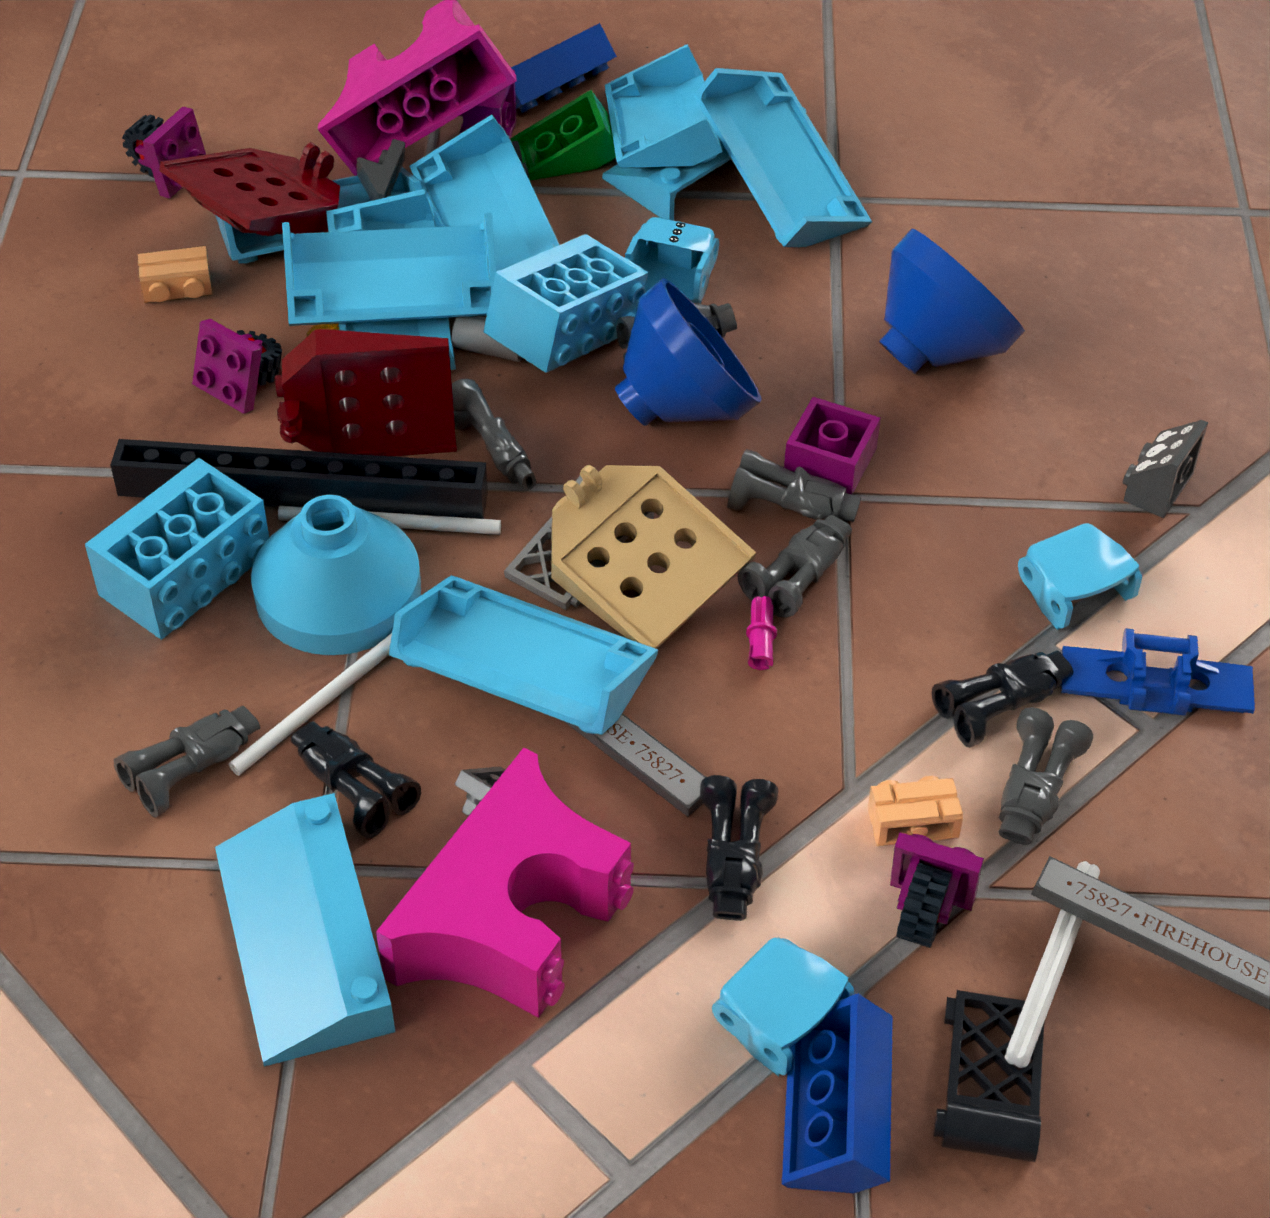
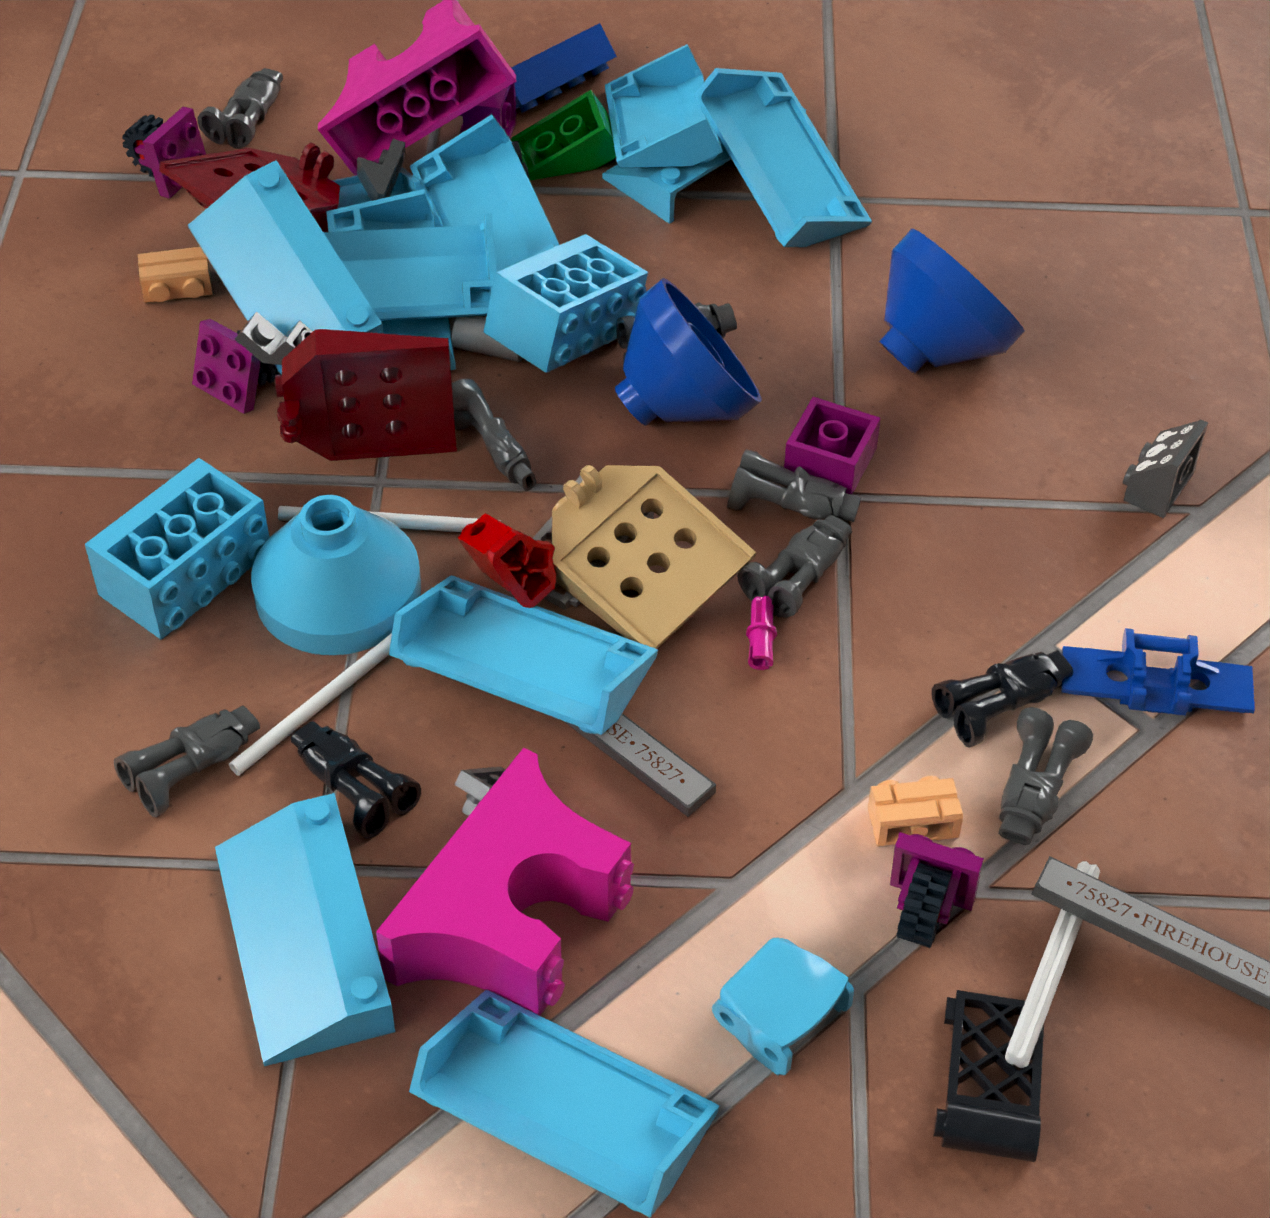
black brick [110,439,488,519] -> none
medium azure piece [625,217,719,303] -> none
black piece [700,775,778,921] -> none
blue slope [782,993,893,1193] -> none
medium azure piece [1018,523,1142,630] -> none
none -> medium azure slope [188,160,383,375]
none -> dark grey piece [198,68,283,149]
none -> dark grey slope [235,312,313,365]
none -> medium azure slope [409,989,720,1217]
none -> red piece [457,513,556,608]

